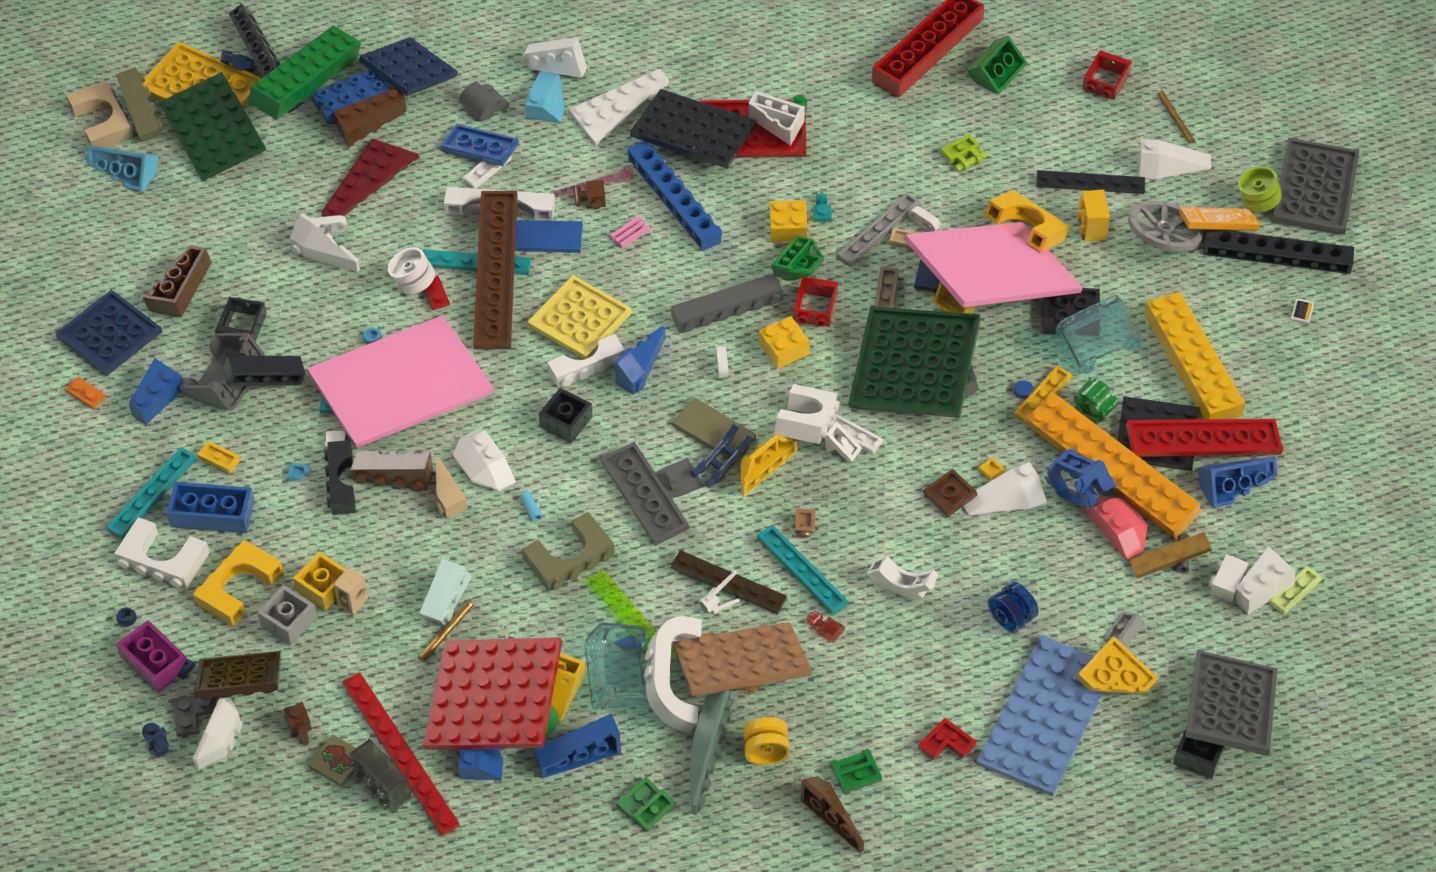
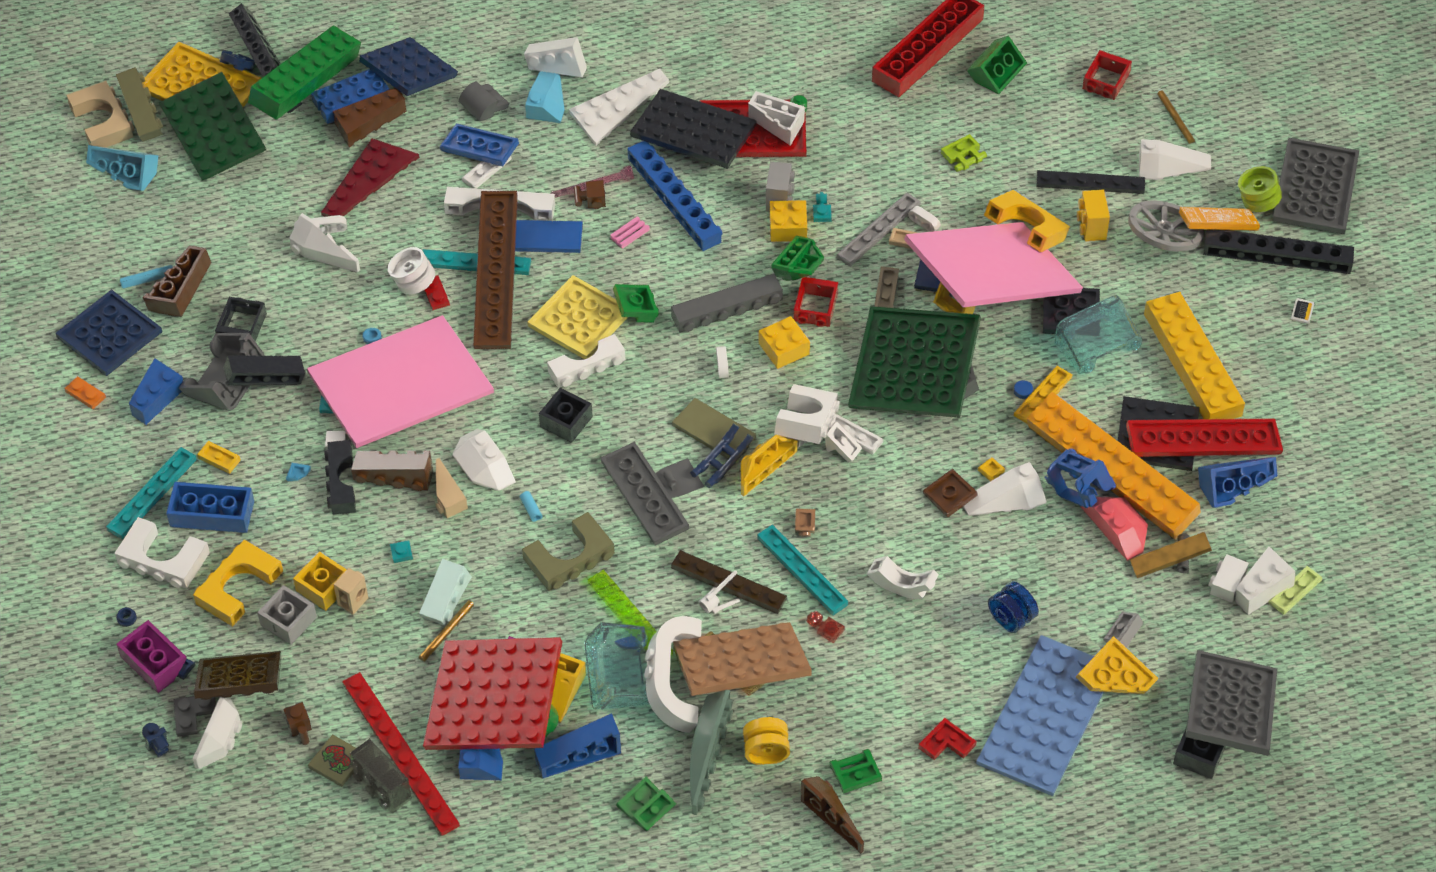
blue wedge [615,326,666,395] -> none
green brick [1074,379,1118,424] -> none
none -> medium azure axle [120,265,173,288]
none -> teal plate [390,540,413,563]
none -> green plate [613,284,659,323]
none -> light grey brick [766,161,795,212]

